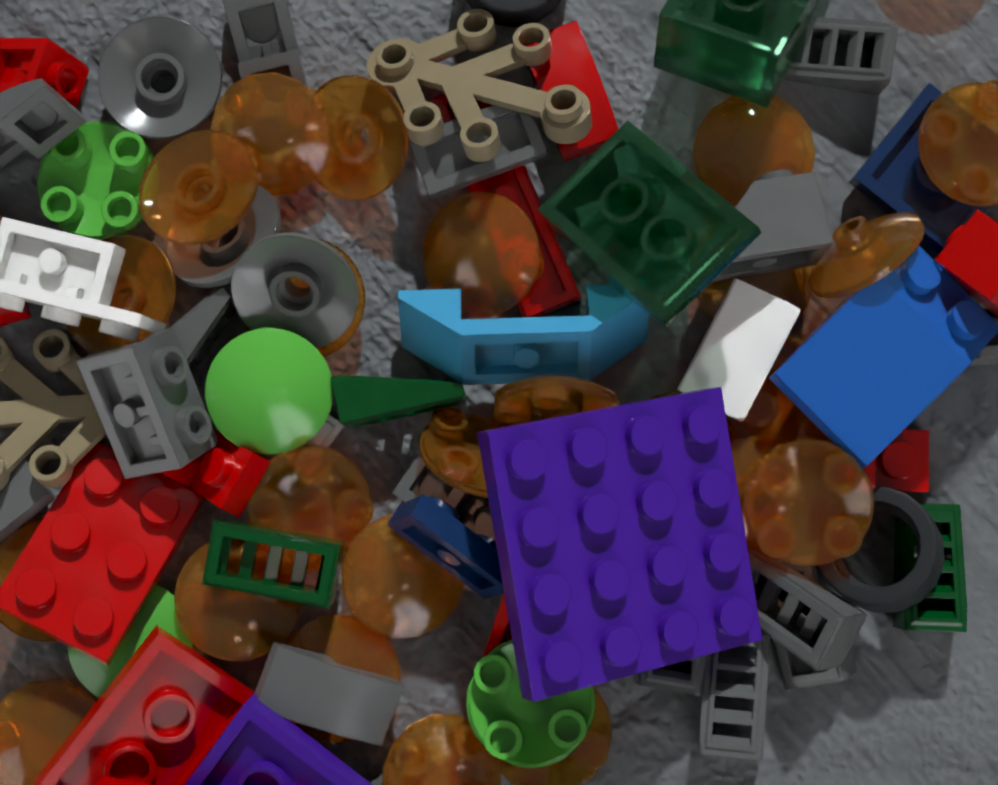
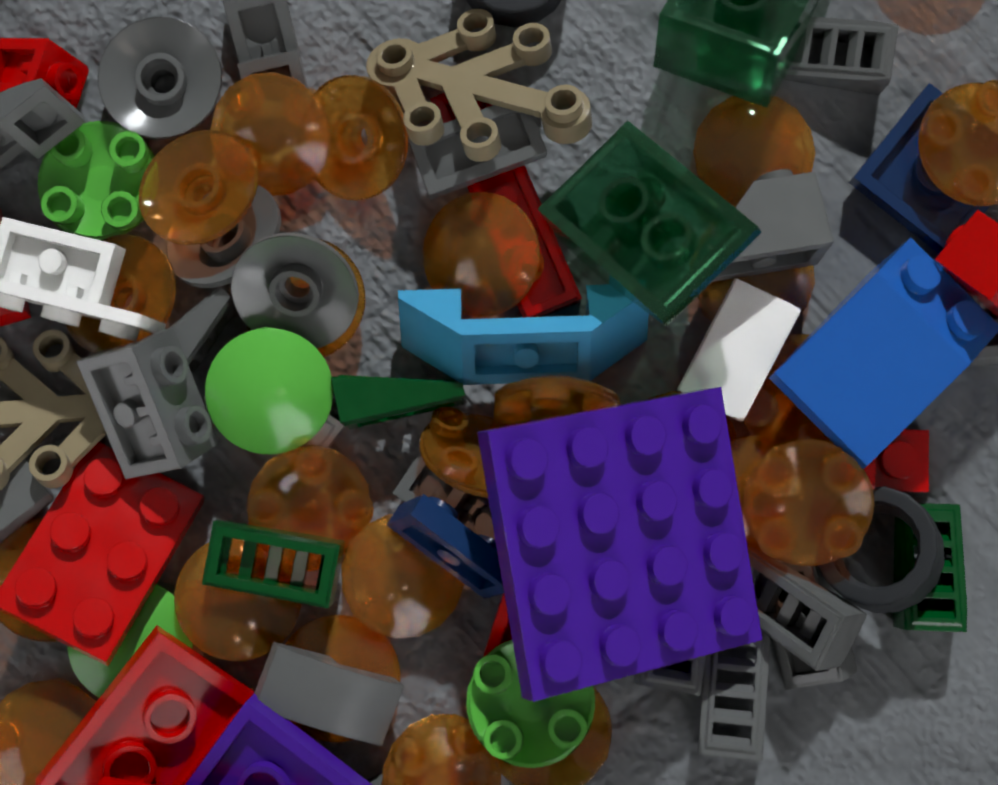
red bracket [161,429,271,517] -> none
red slope [525,20,621,162] -> none
clear orange dish [808,212,925,299] -> none

